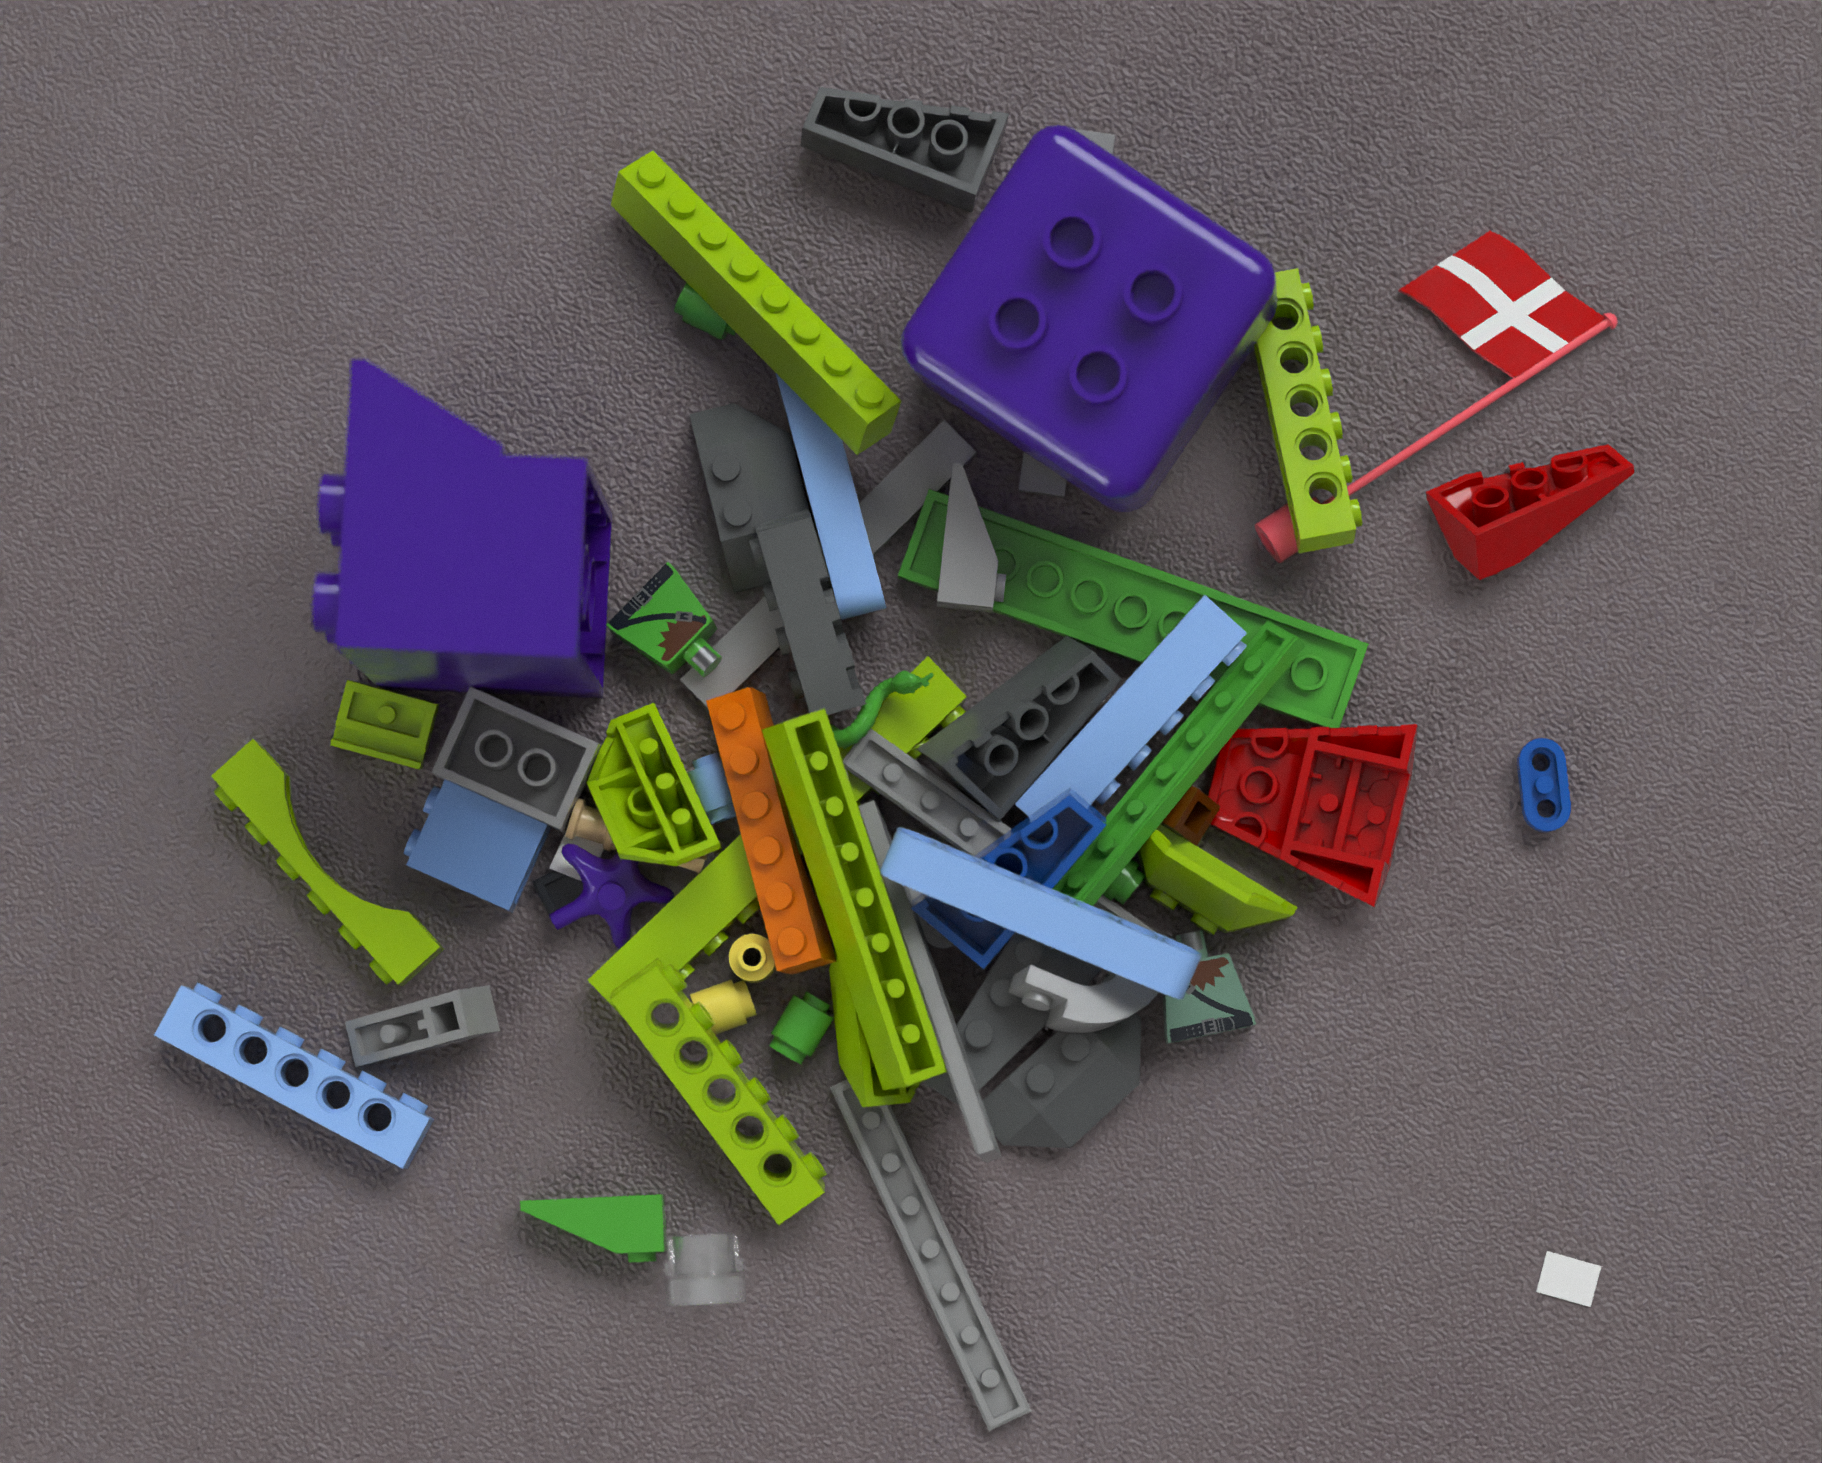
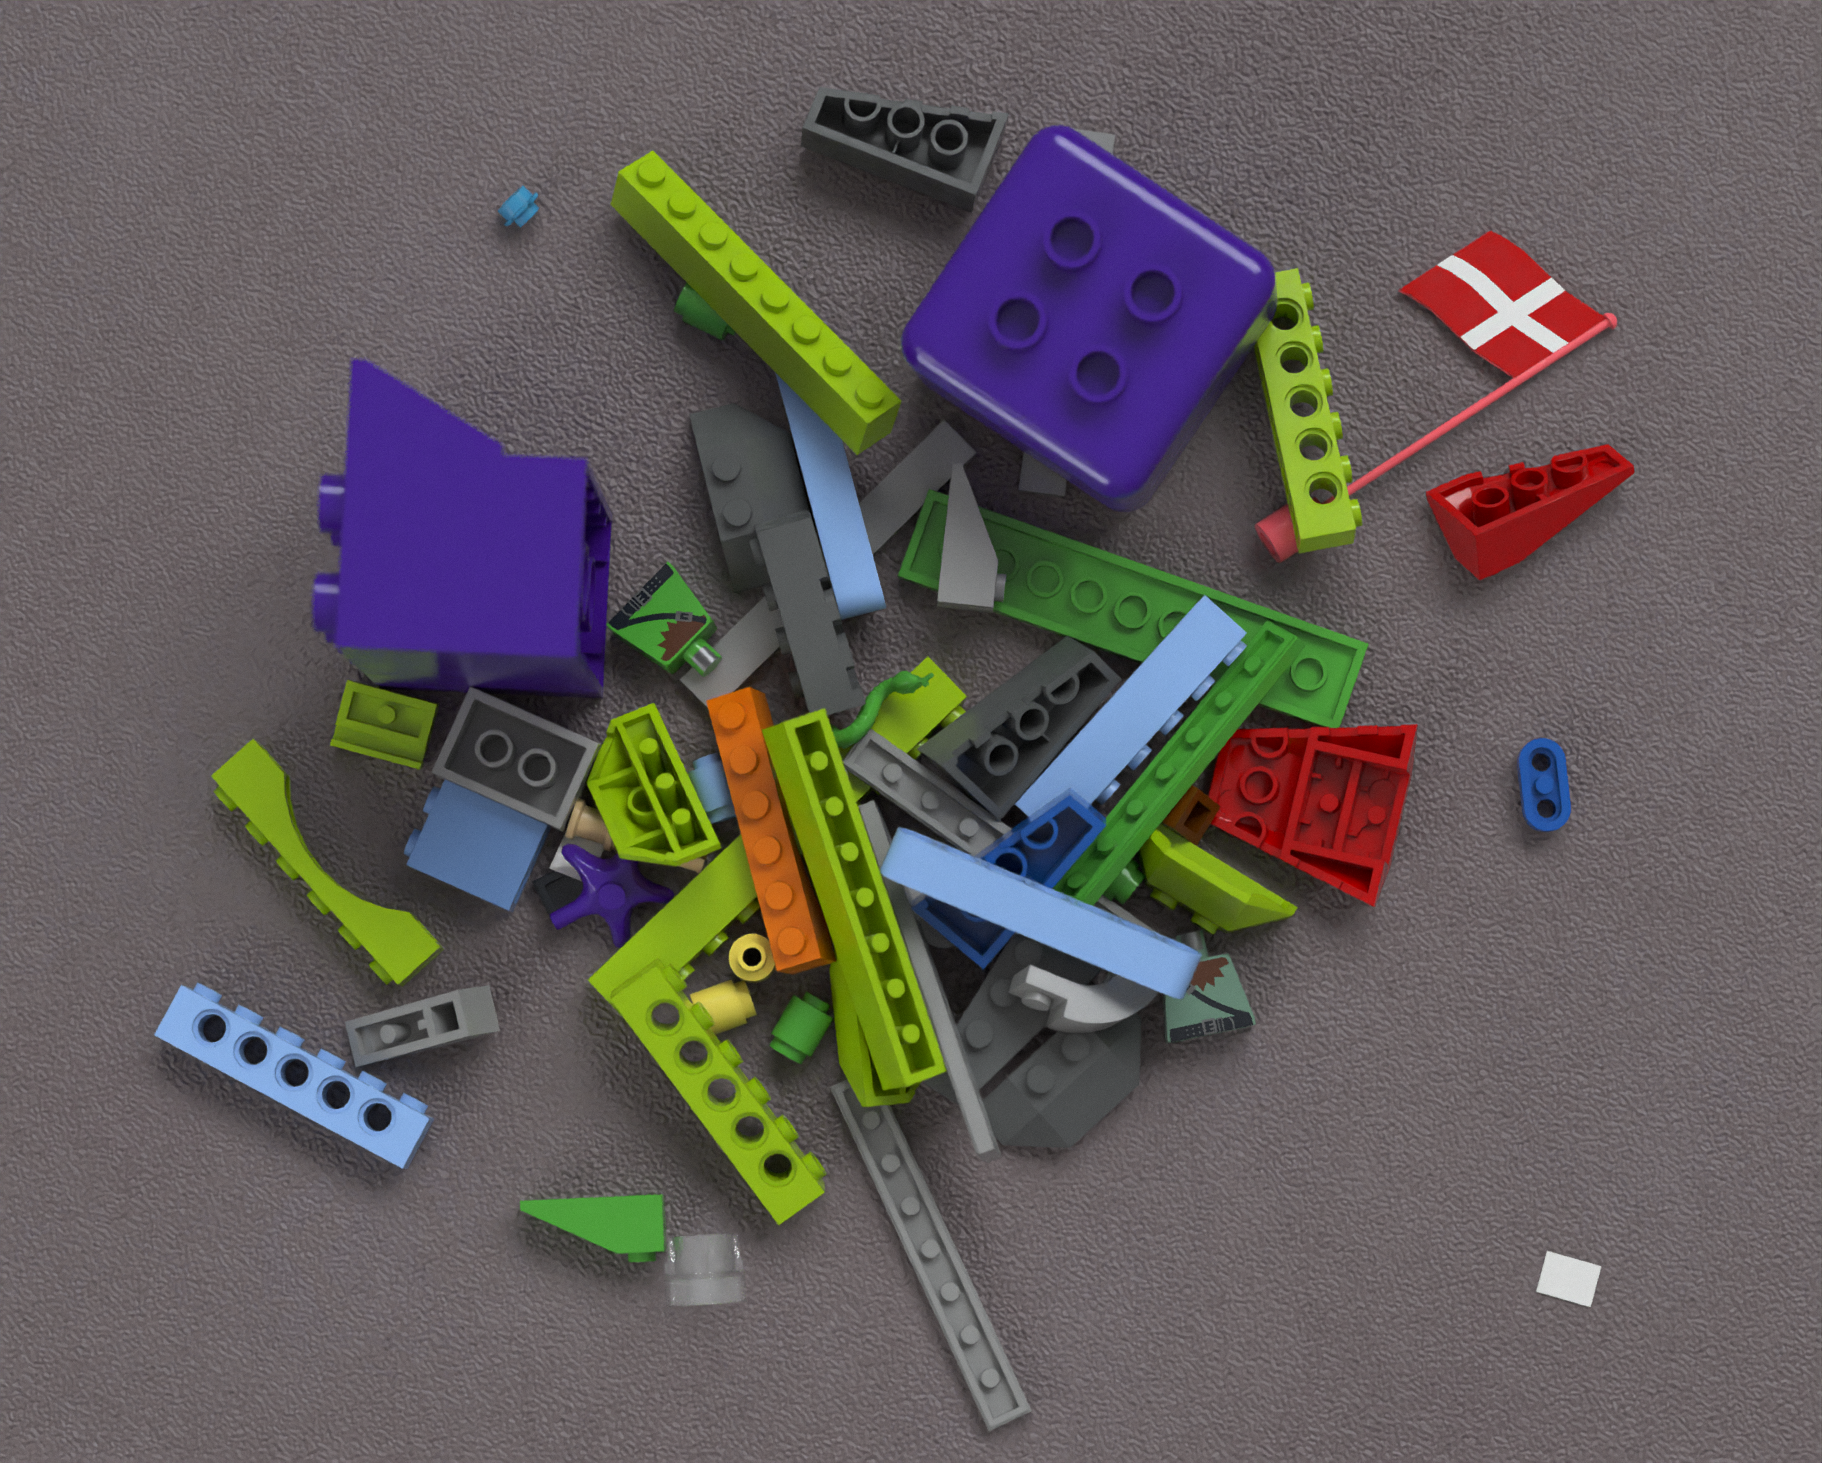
none -> dark azure plate [497,185,539,227]

